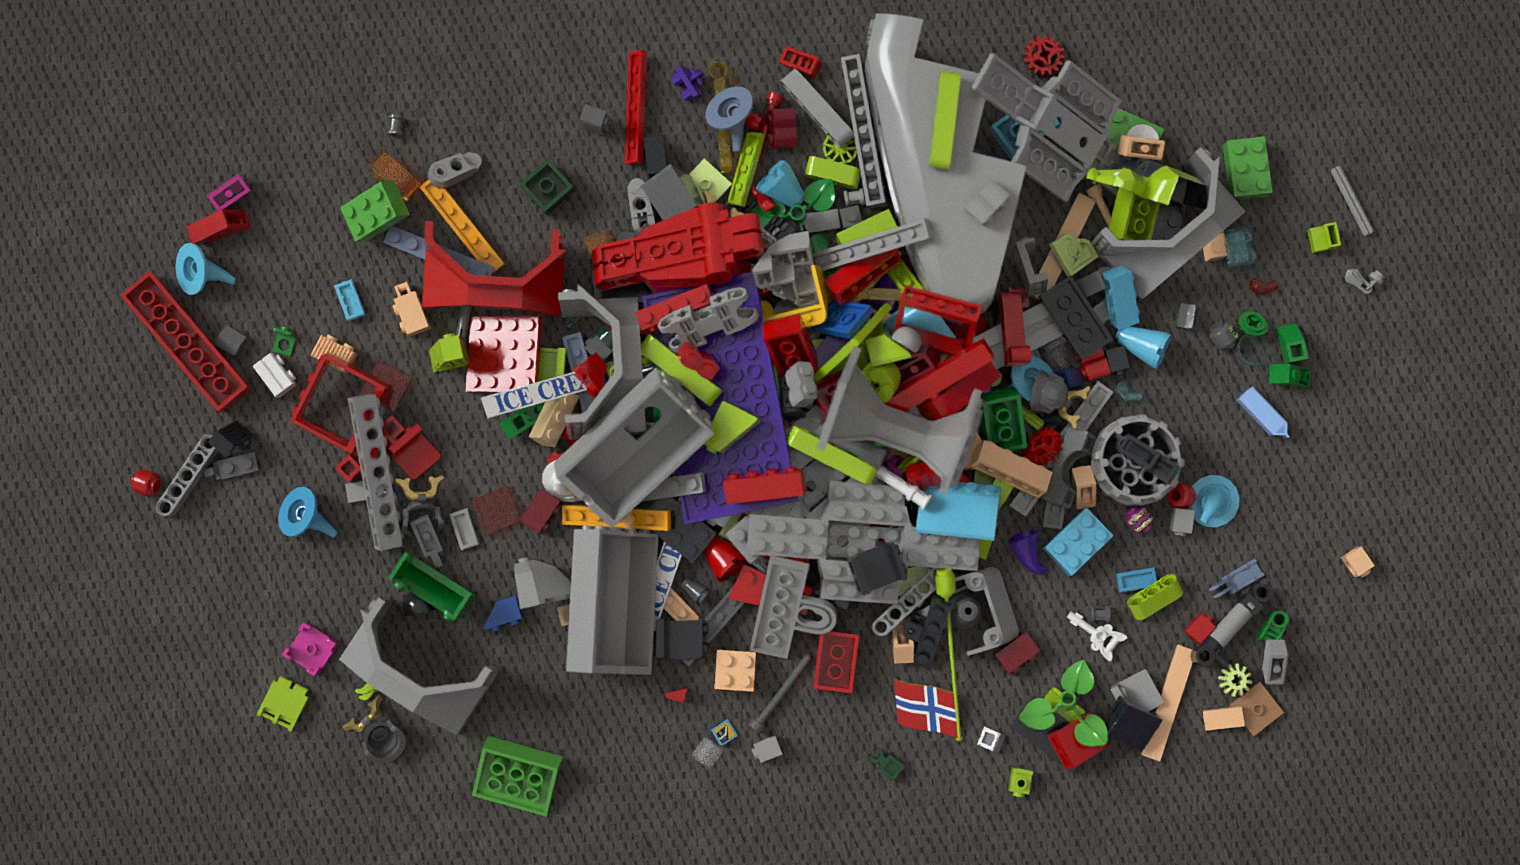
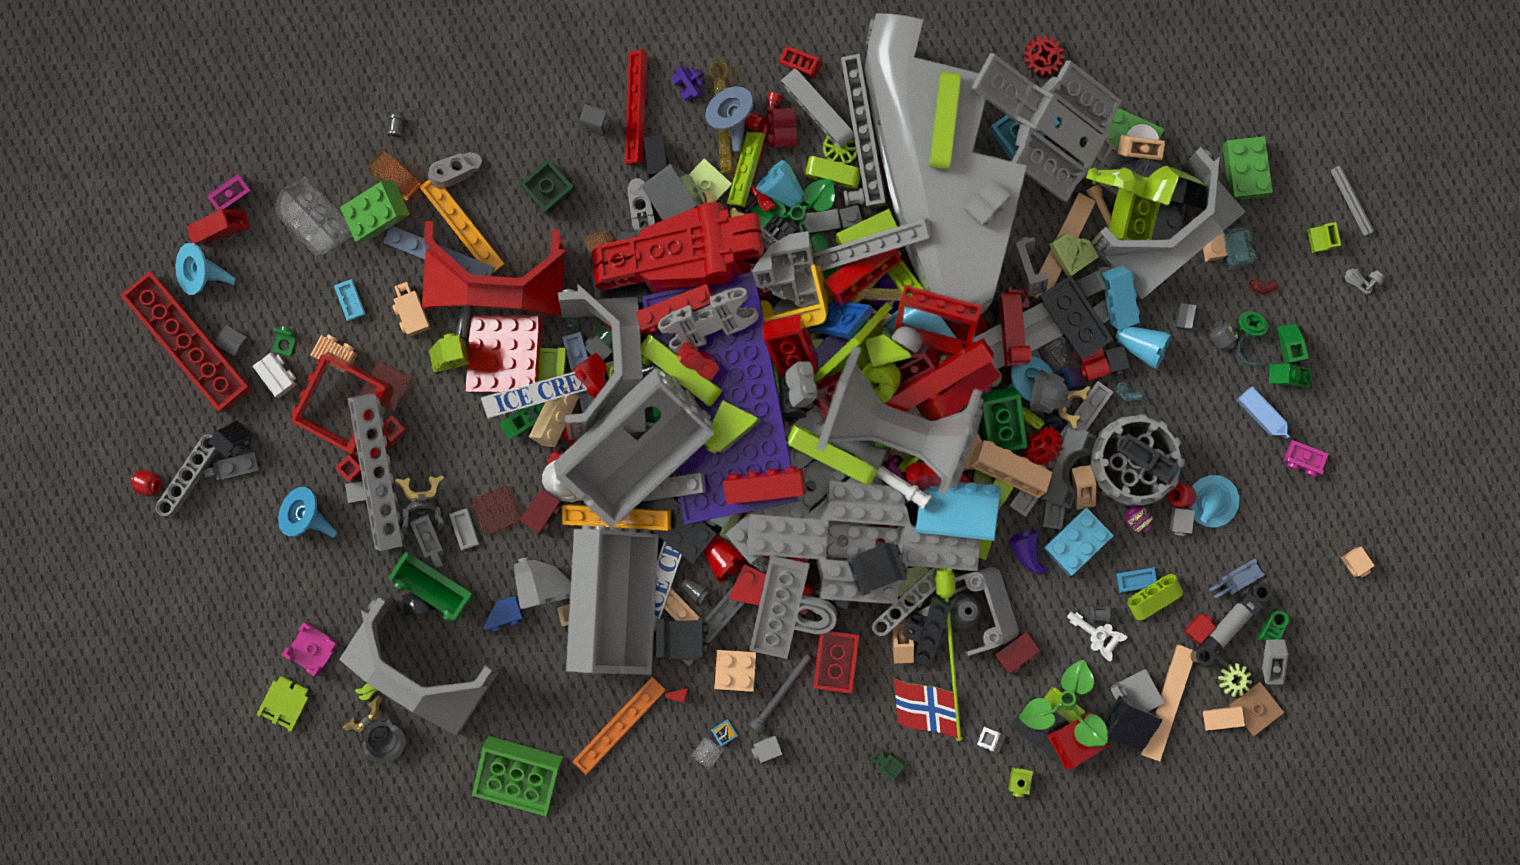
red bracket [387,423,440,480] -> none
none -> clear windscreen [276,176,353,255]
none -> orange tile [572,677,666,775]
none -> dark pink bracket [1283,440,1328,477]

